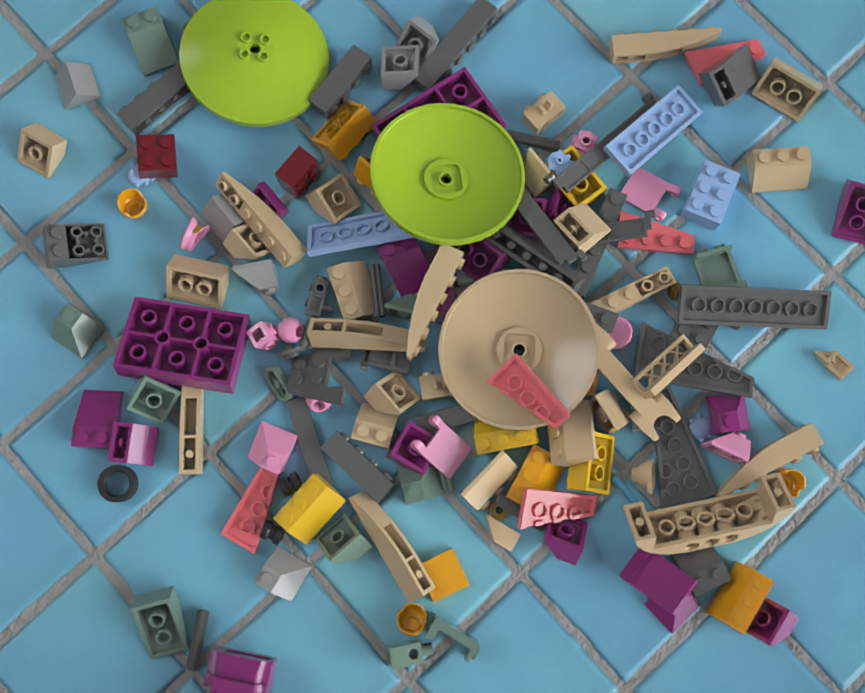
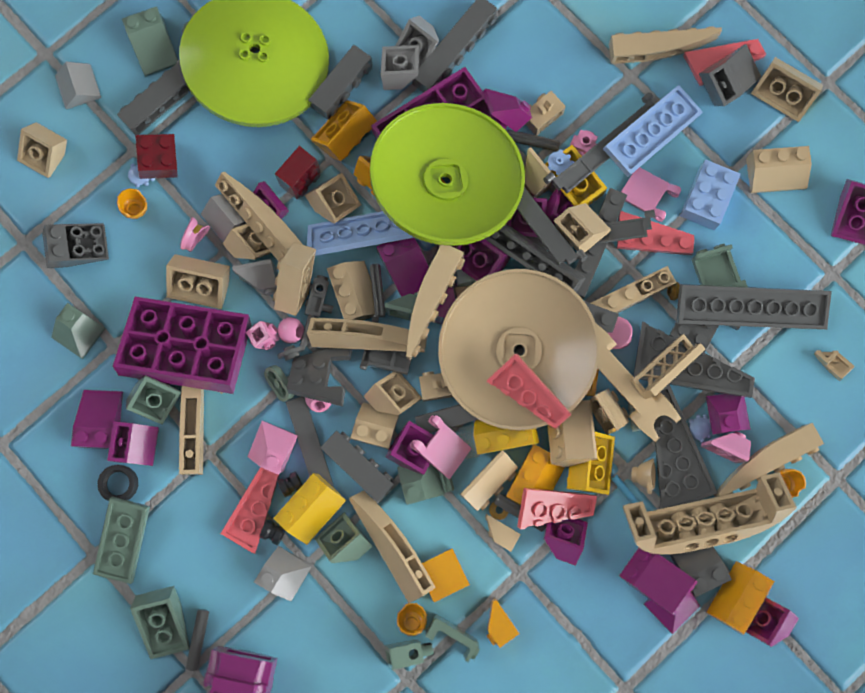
none -> sand green tile [93,497,150,584]
none -> tan brick [273,242,316,316]
none -> magenta slope [483,89,532,132]
none -> light orange slope [486,598,519,648]

